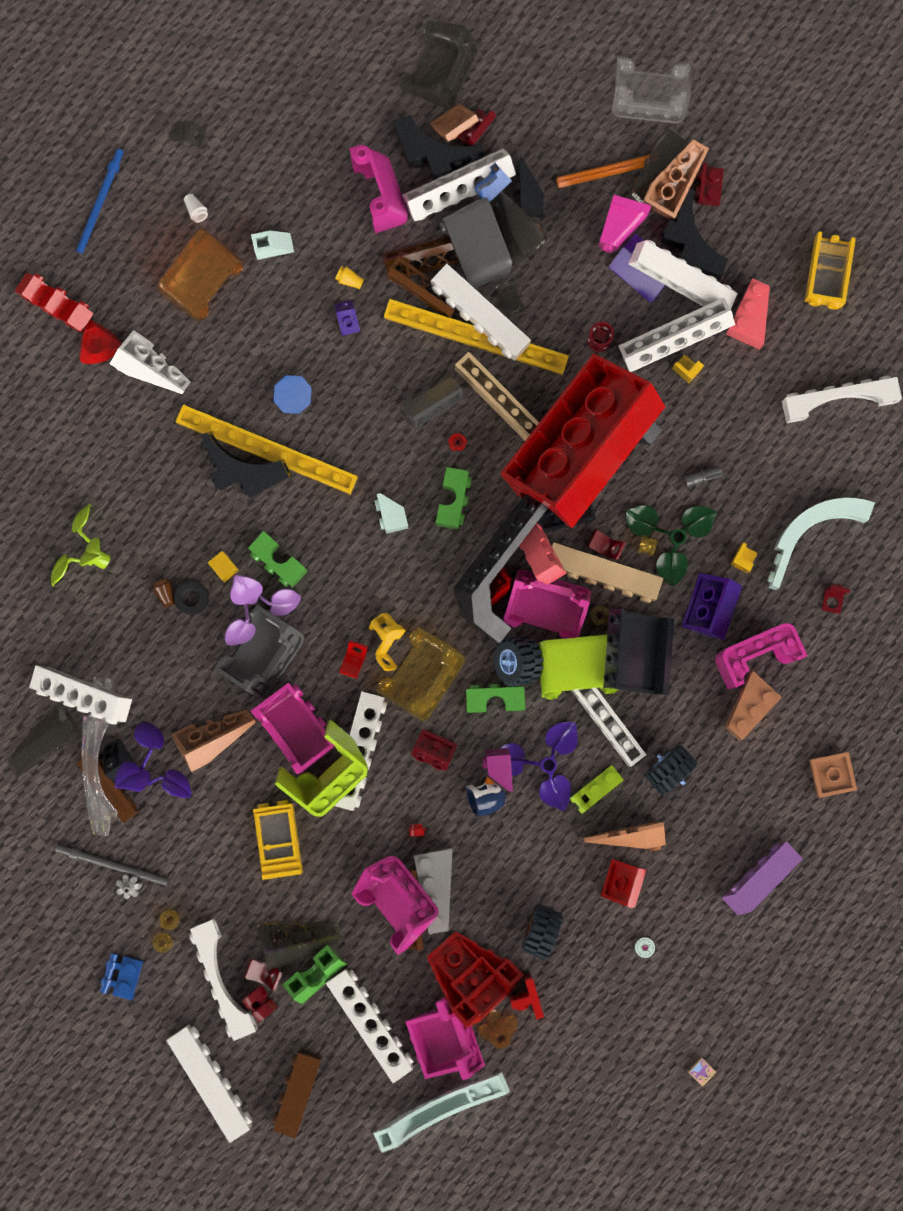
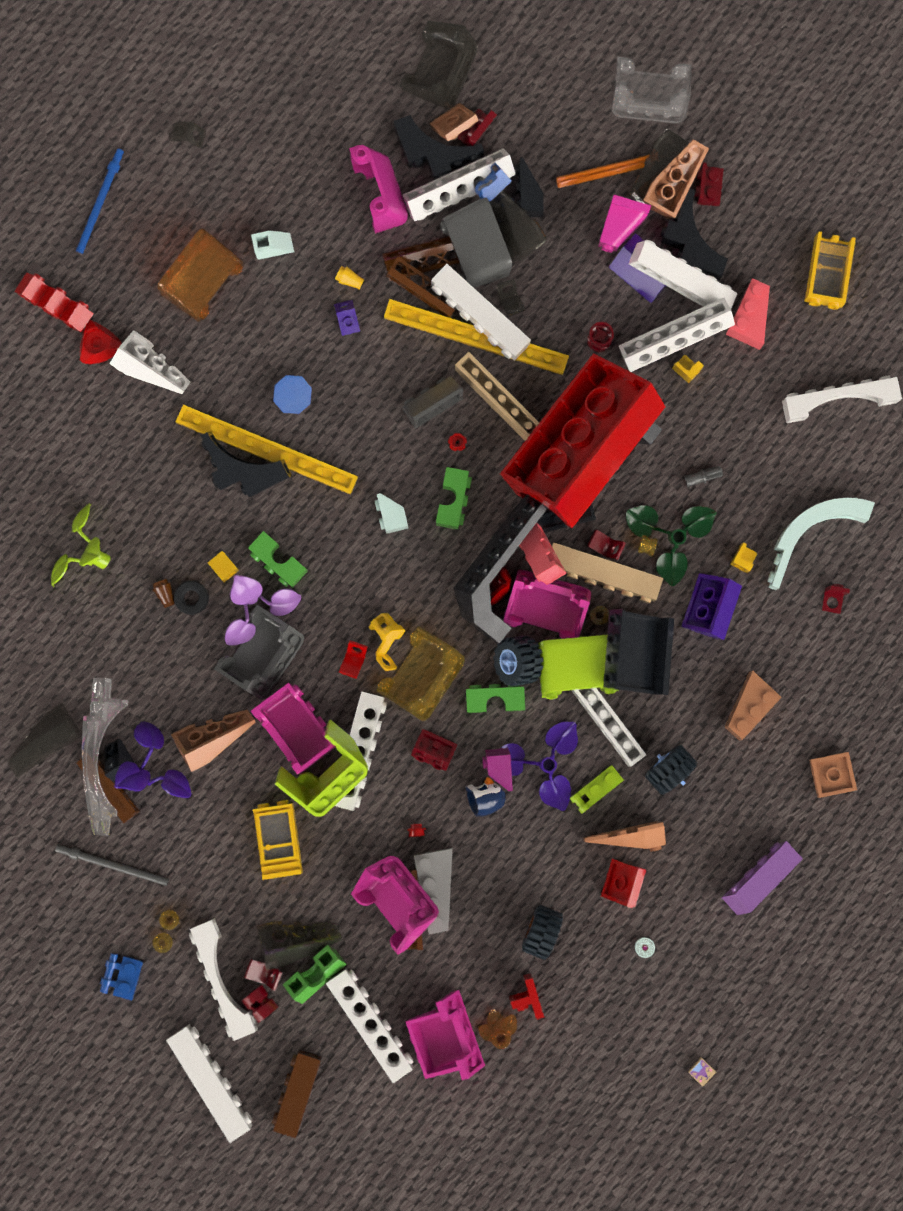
white brick [29,665,132,724] -> none
light grey plant [116,873,142,899] -> none
white cone [184,194,208,223] -> none
light aqua arch [374,1072,510,1152] -> none
red wedge [427,931,524,1028] -> none
dark pink windscreen [715,623,808,690] -> none

